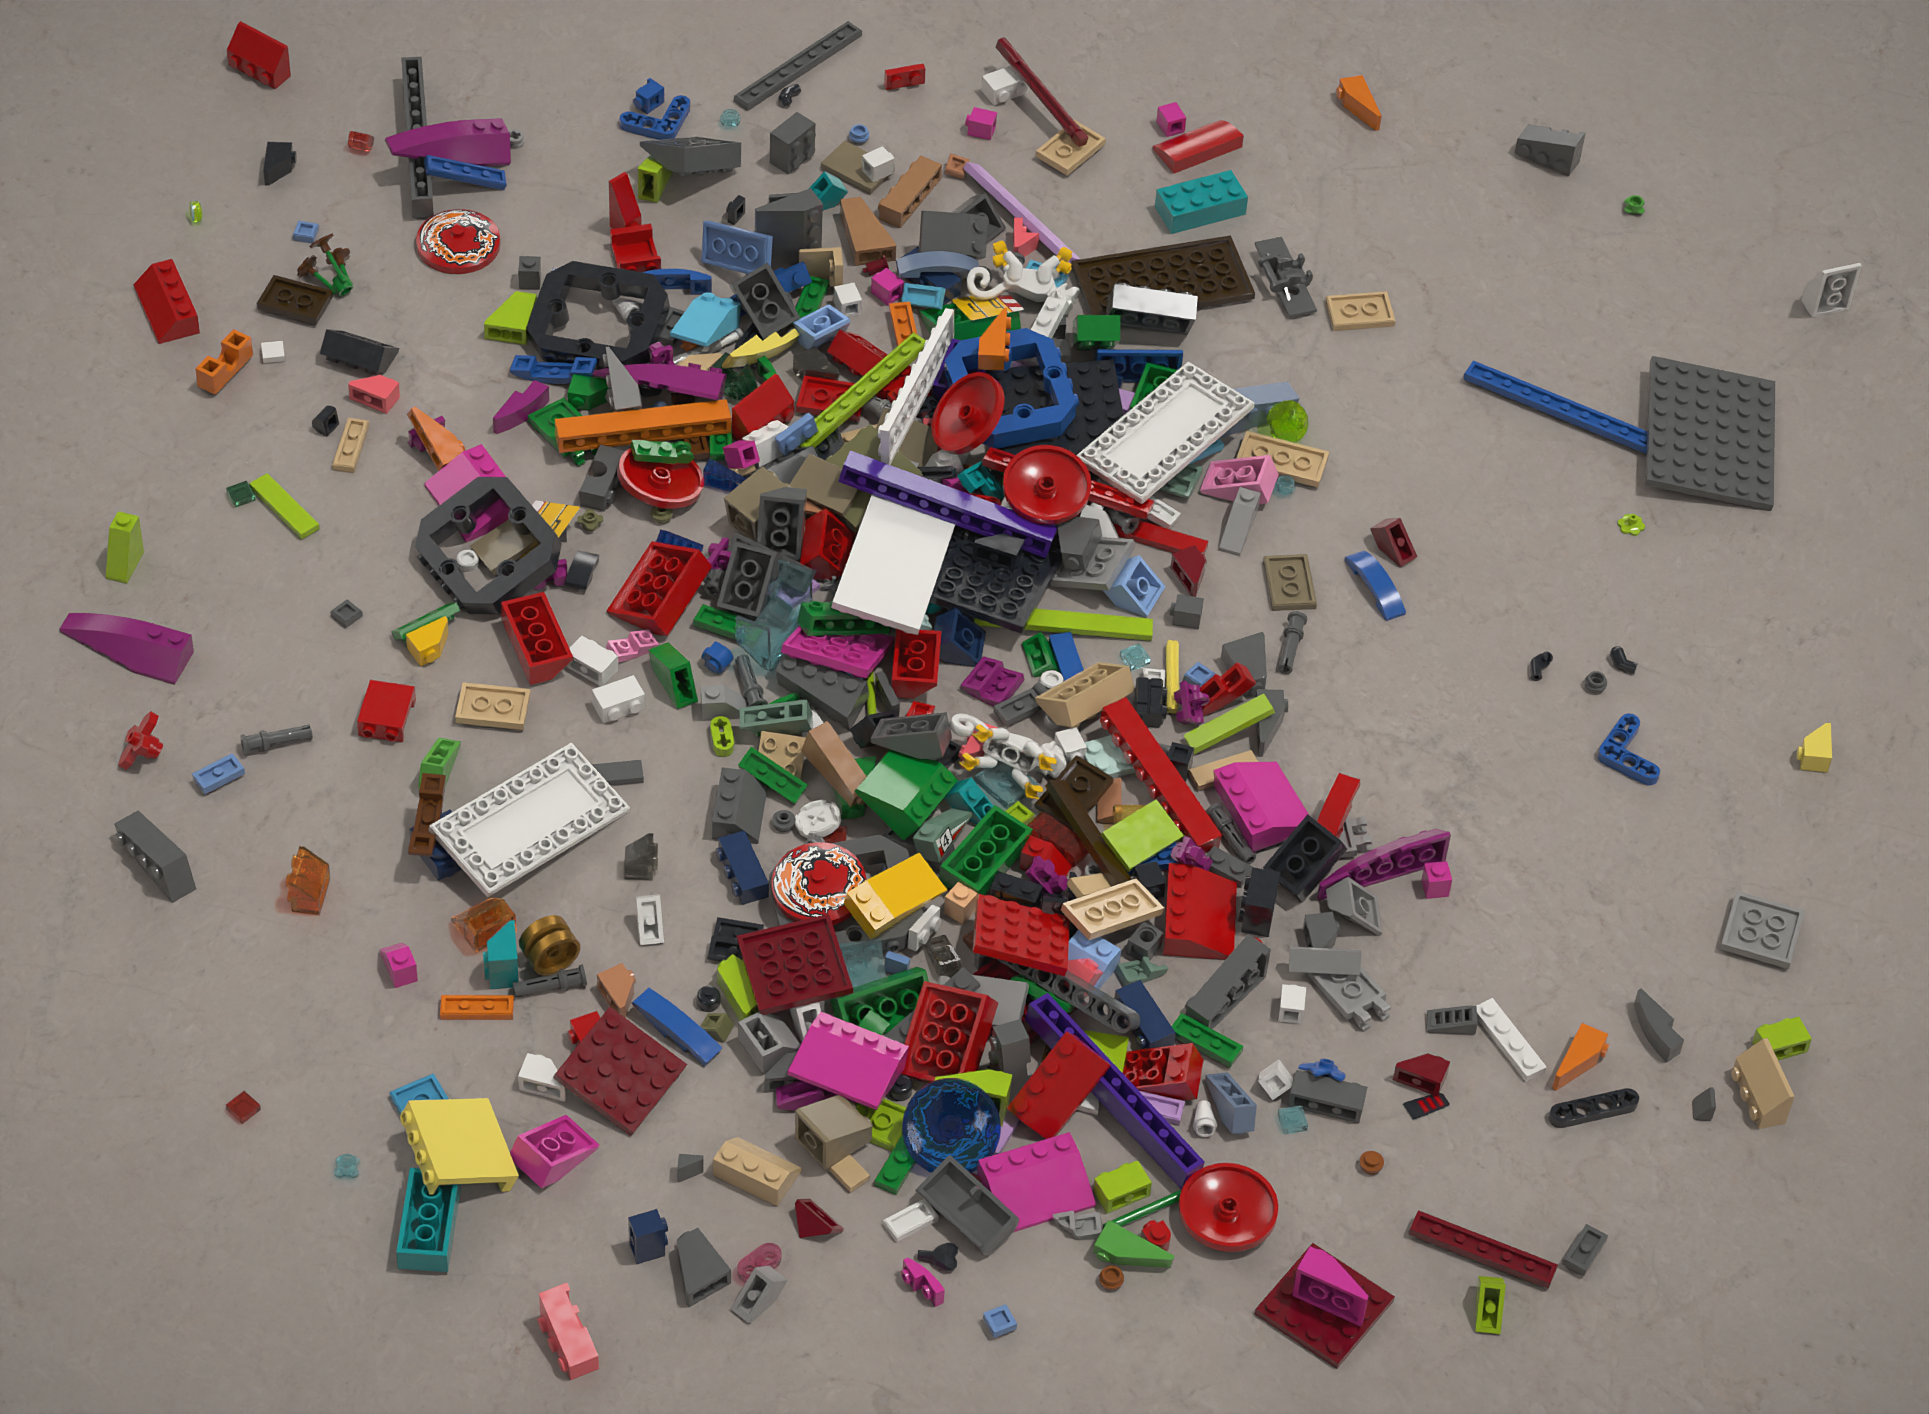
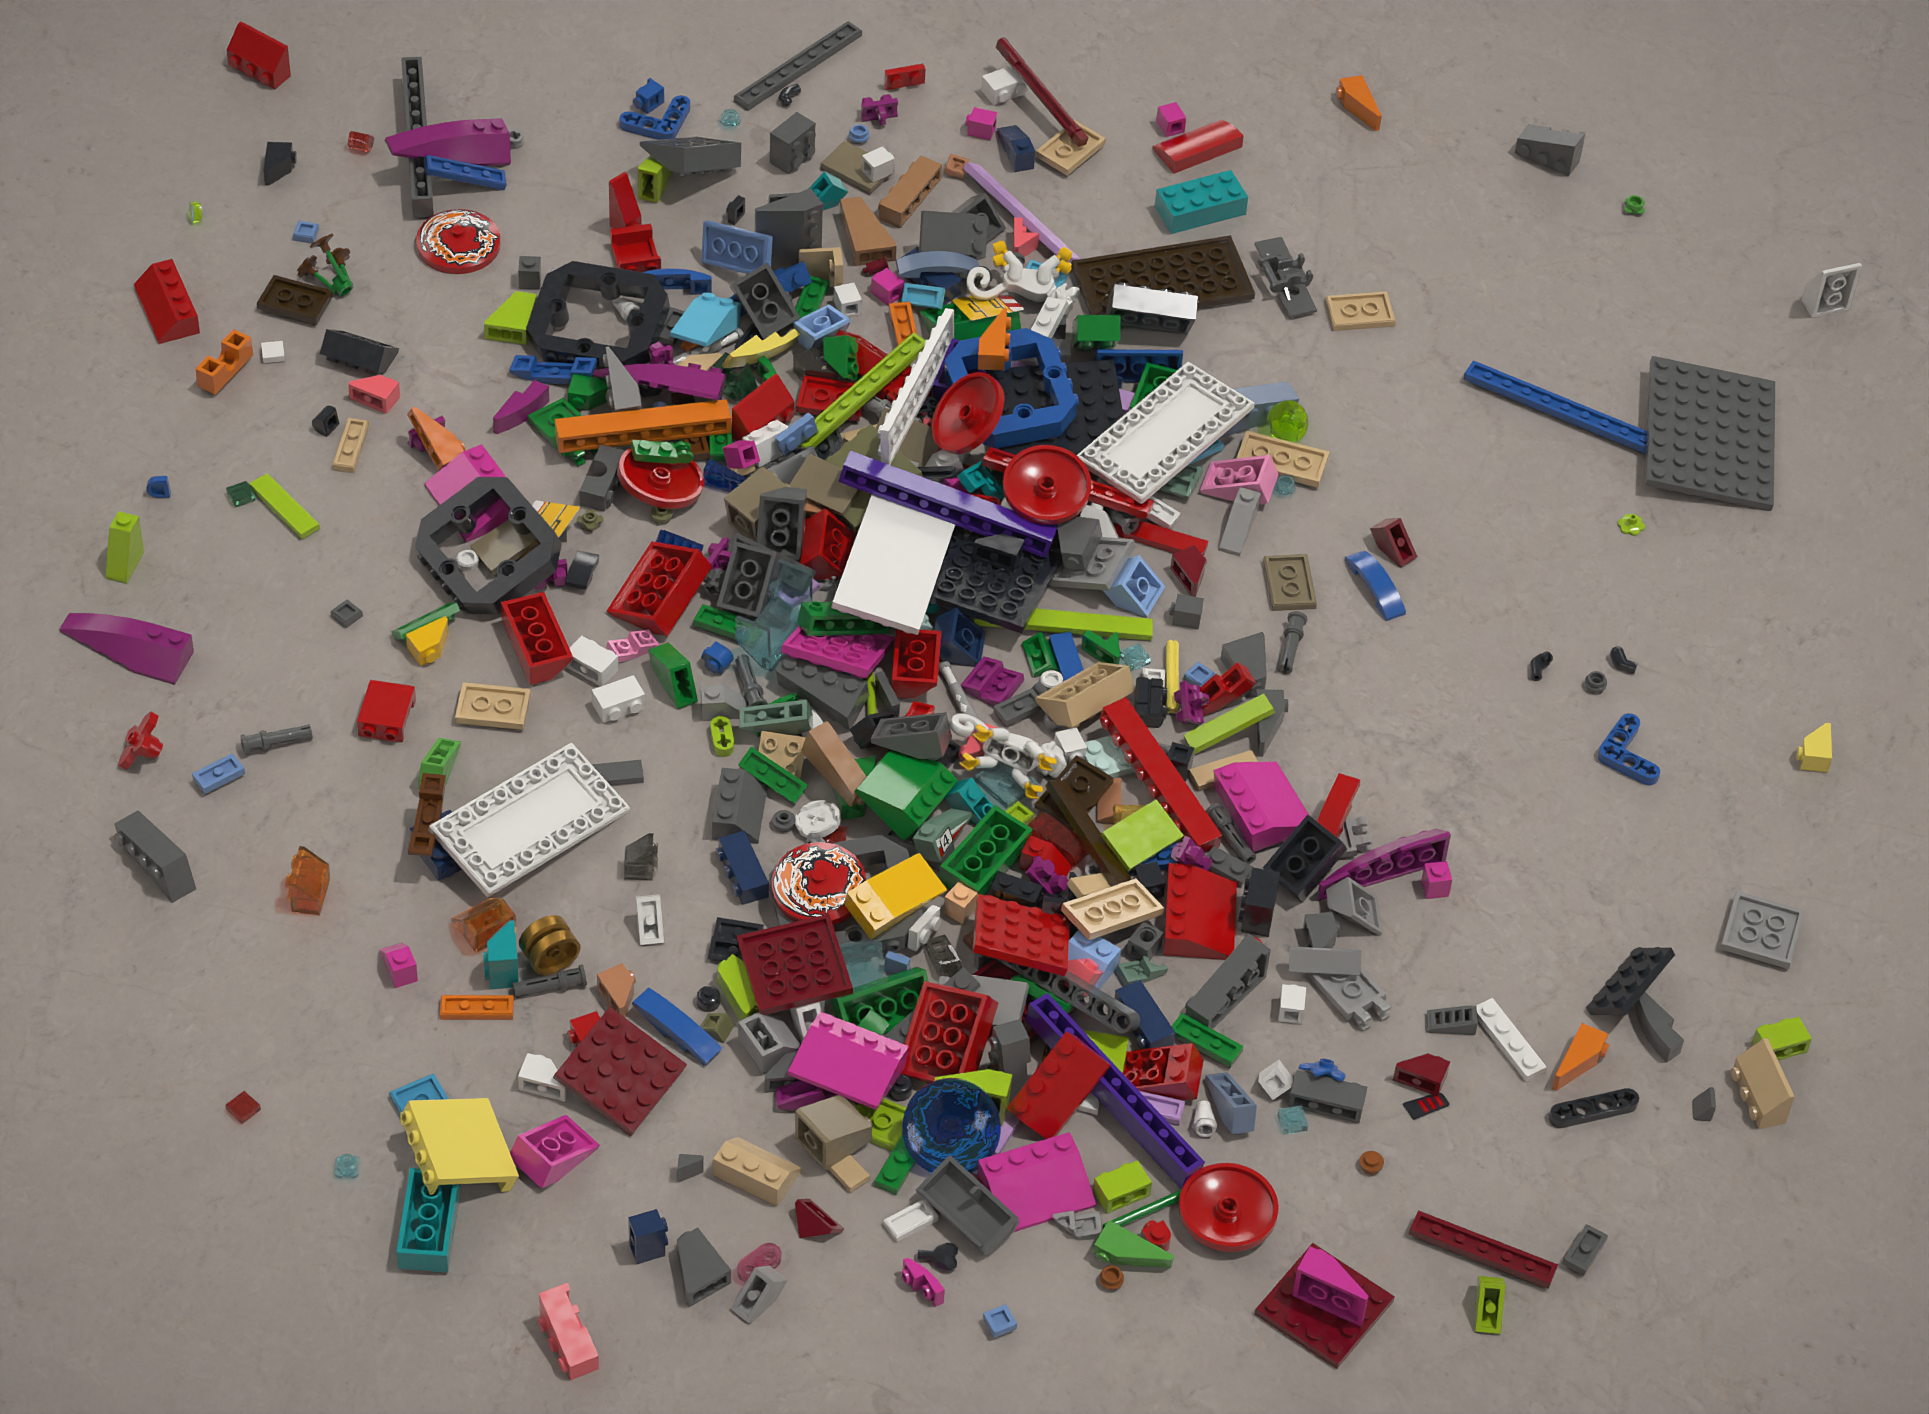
none -> blue tile [146,476,171,498]
none -> green slope [823,335,859,381]
none -> magenta hips [861,94,898,125]
none -> light grey piece [938,661,980,720]
none -> dark blue slope [997,125,1035,172]
none -> green slope [1081,630,1120,665]
none -> black plate [1586,947,1675,1015]

